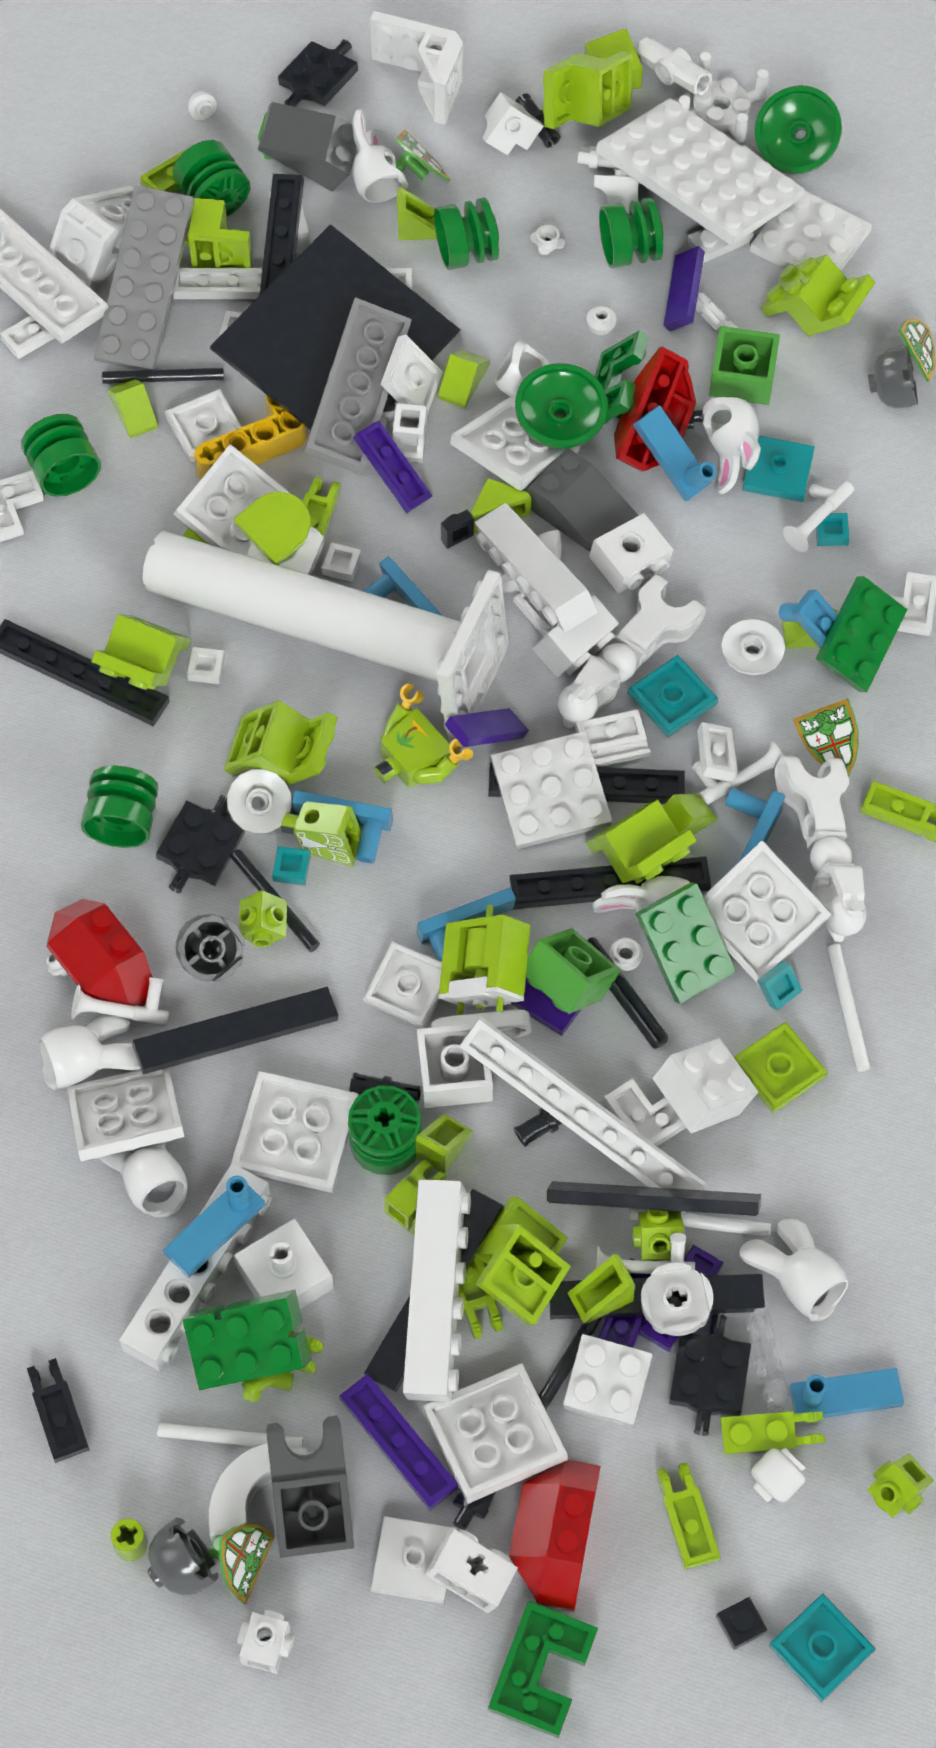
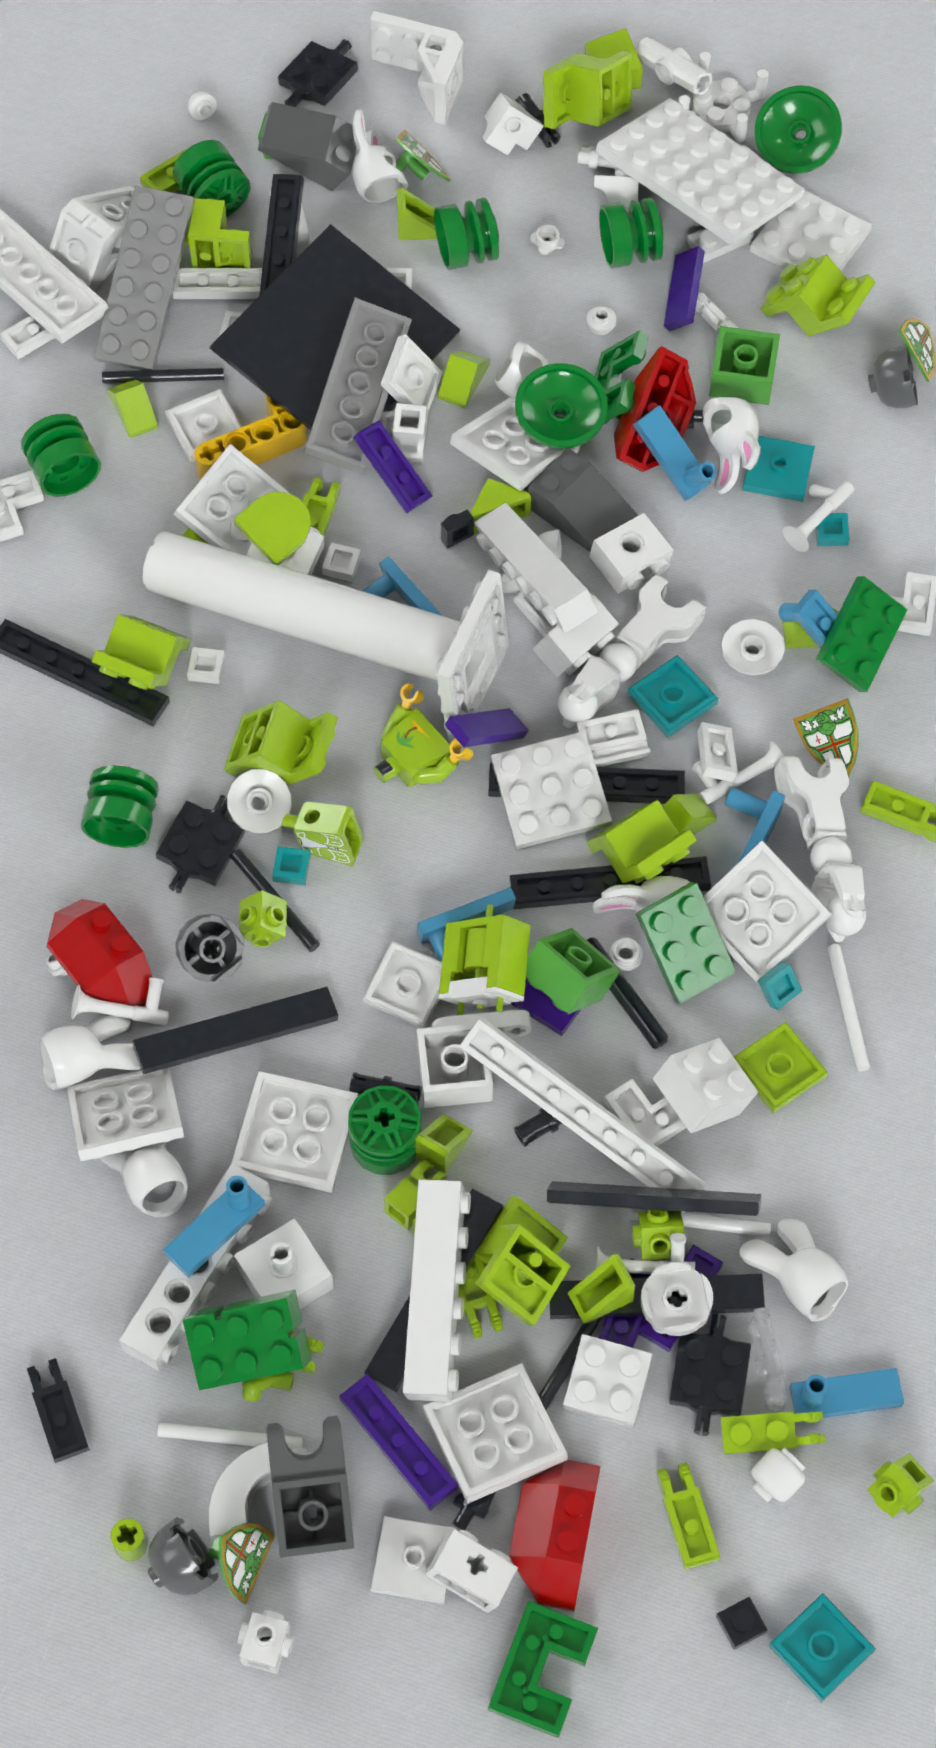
dark azure piece [292,790,393,864] -> none

